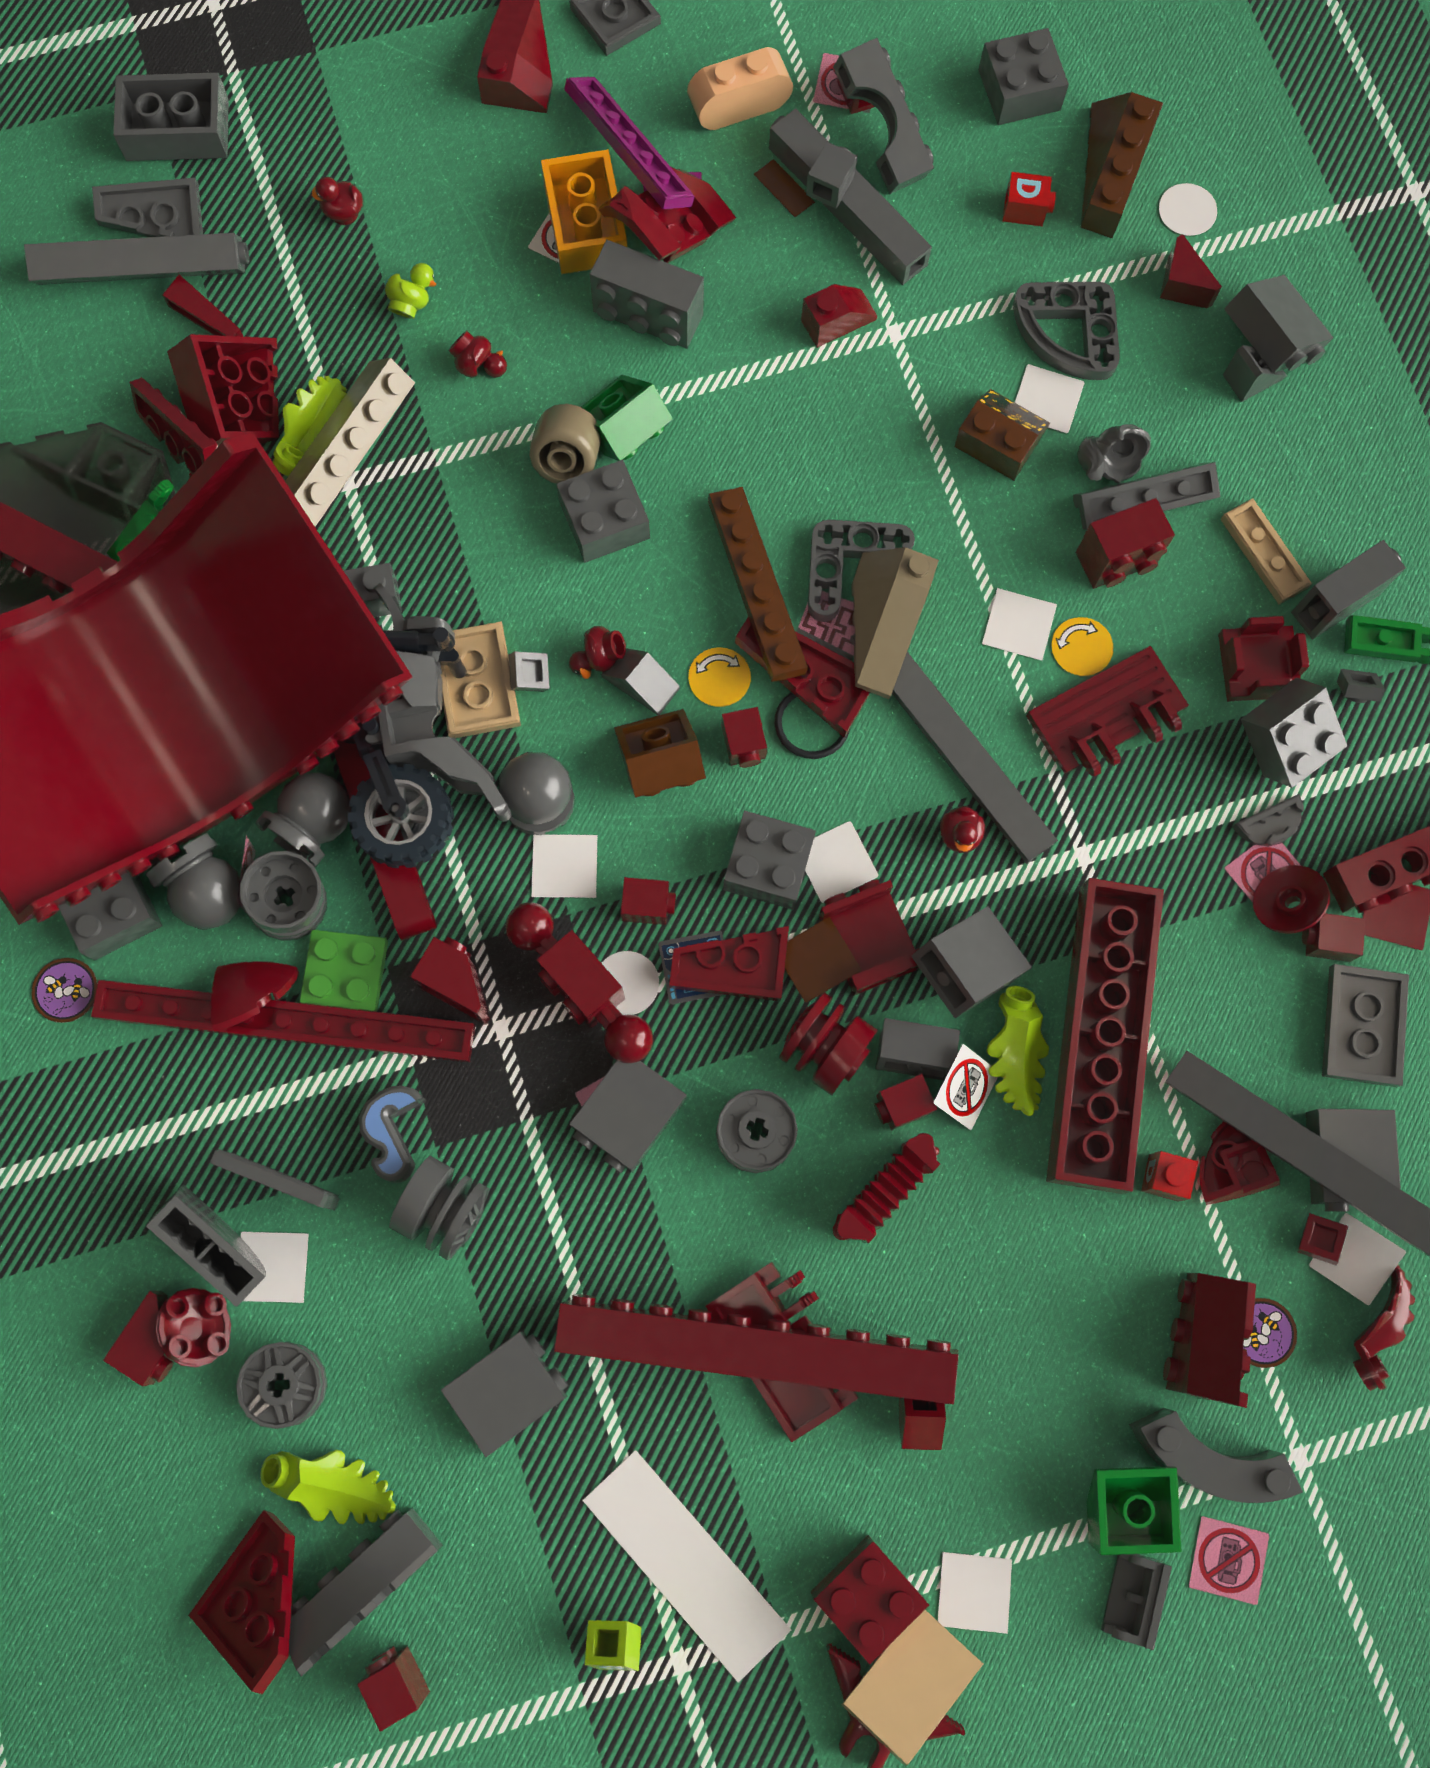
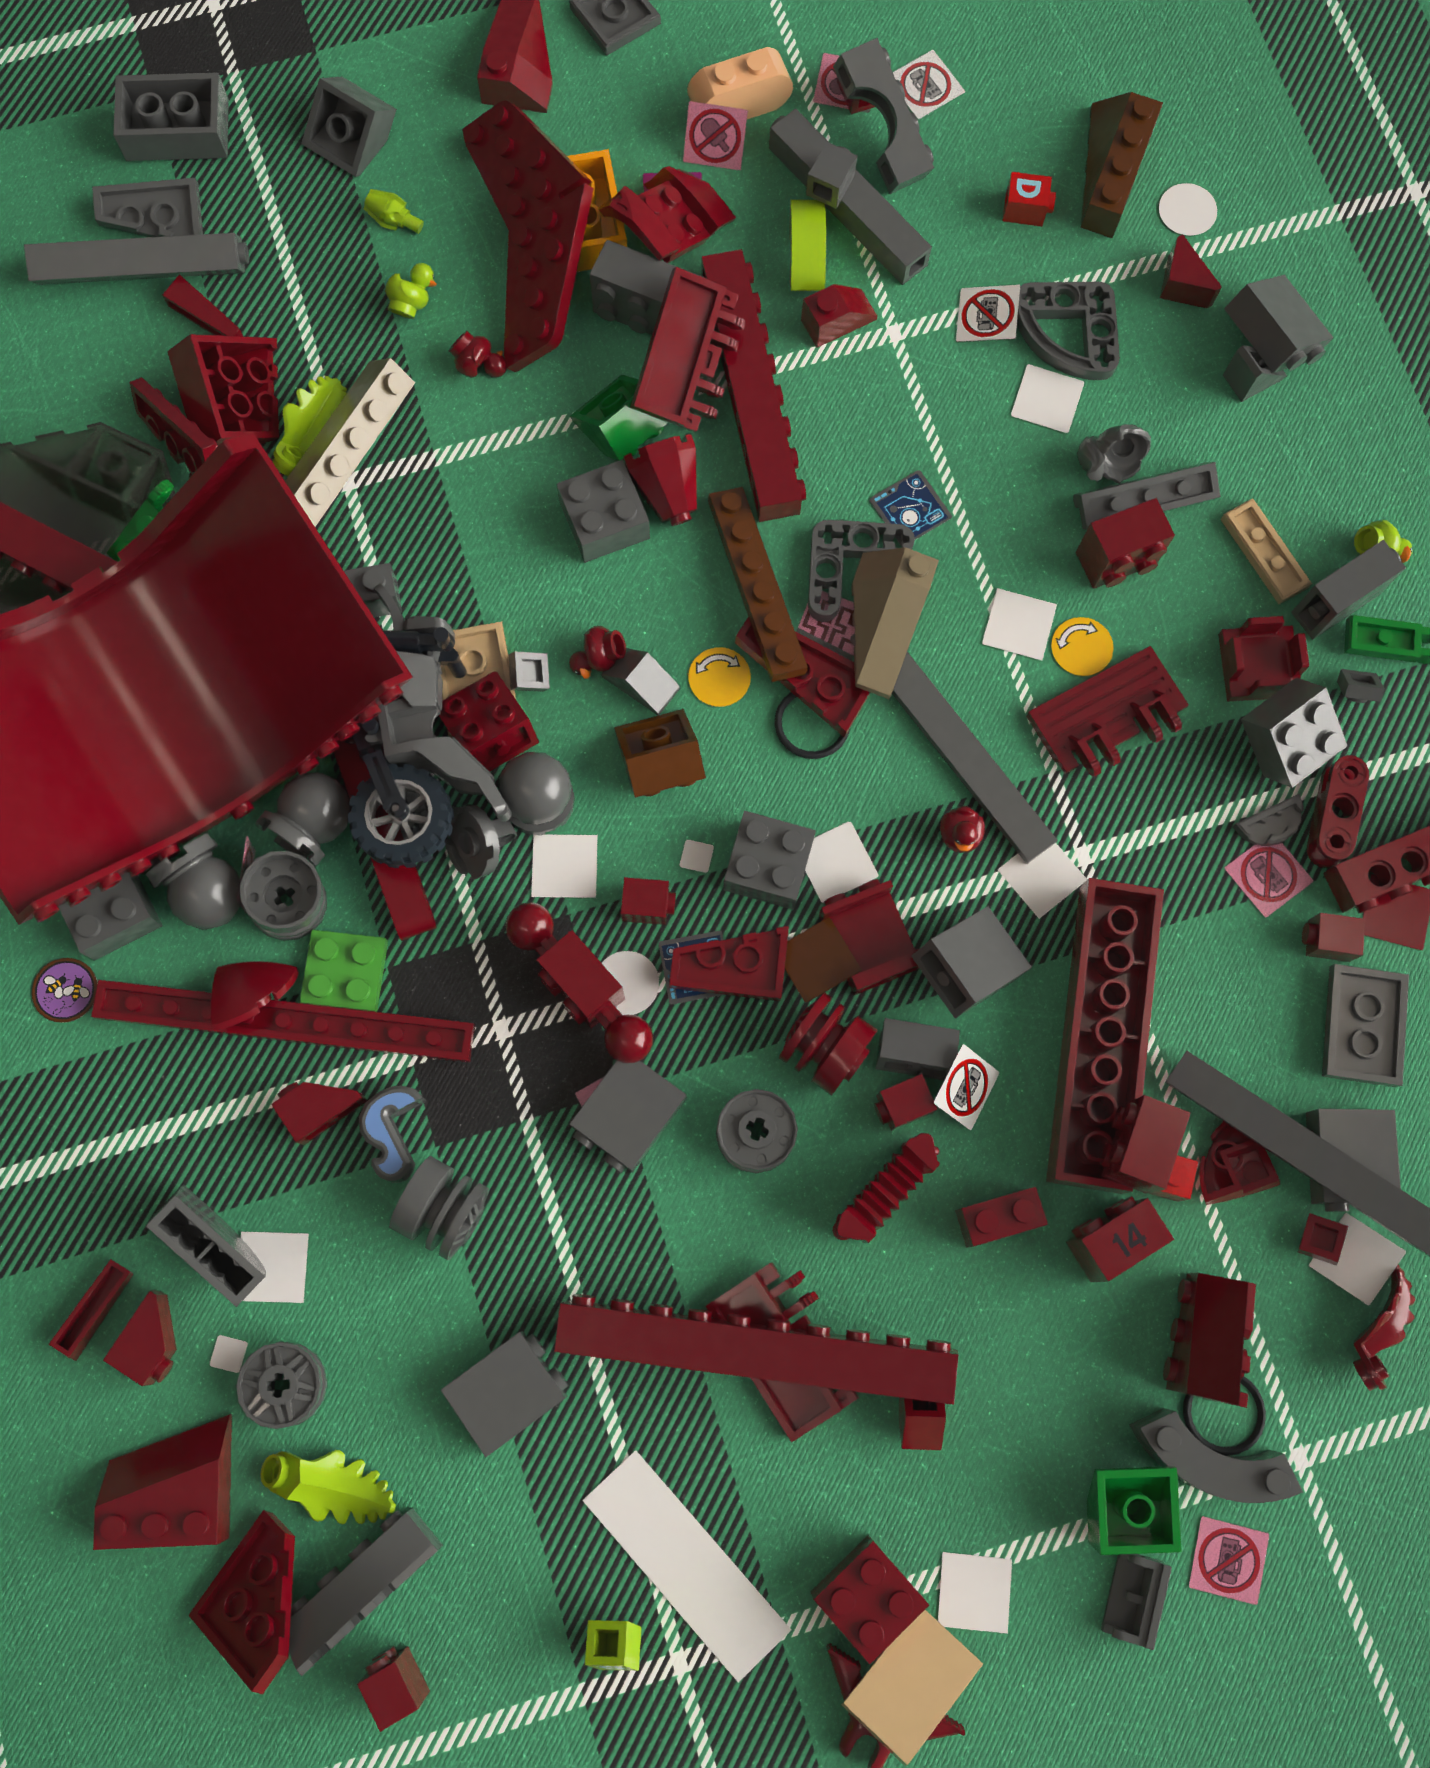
dark red dish [155,1288,231,1368] -> none
dark grey tile [210,1149,340,1211] -> none
dark red animal [312,177,363,225] -> none
dark red slope [410,937,490,1025] -> none
dark tan head [529,404,601,484] -> none
magenta tile [564,77,695,209] -> none
dark red brick [721,707,767,768] -> none
reddish brown sticker [754,159,815,217] -> none
reddish brown slope [954,389,1050,481] -> none
dark grey brick [978,28,1069,125] -> none
lime plant [987,986,1049,1116] -> none
sticker [1243,1298,1297,1368] -> none
dark red dish [1253,865,1330,934] -> none
none -> dark red piece [49,1259,134,1361]
none -> dark red wedge [93,1414,232,1550]
none -> white sticker [210,1335,248,1373]
none -> dark red slope [271,1082,368,1145]
none -> dark grey slope [301,76,397,177]
none -> lime piece [363,189,424,234]
none -> dark red bracket [438,671,539,772]
none -> dark grey tile [444,804,517,879]
none -> dark red wing [462,100,594,372]
none -> dark red cone [623,434,697,526]
none -> dark red hinge [630,266,745,432]
none -> white sticker [680,840,714,873]
none -> clear pink sticker [683,101,748,170]
none -> dark red brick [701,249,806,522]
none -> lime brick [789,199,826,291]
none -> sticker [870,470,952,546]
none -> clear sticker [893,50,965,119]
none -> dark red brick [955,1187,1048,1248]
none -> sticker [956,285,1020,342]
none -> white sticker [998,843,1087,919]
none -> dark red brick [1066,1196,1175,1282]
none -> dark red brick [1100,1095,1191,1194]
none -> black tyre [1183,1376,1266,1456]
none -> dark red piece [1307,755,1369,868]
none -> lime animal [1354,520,1413,563]

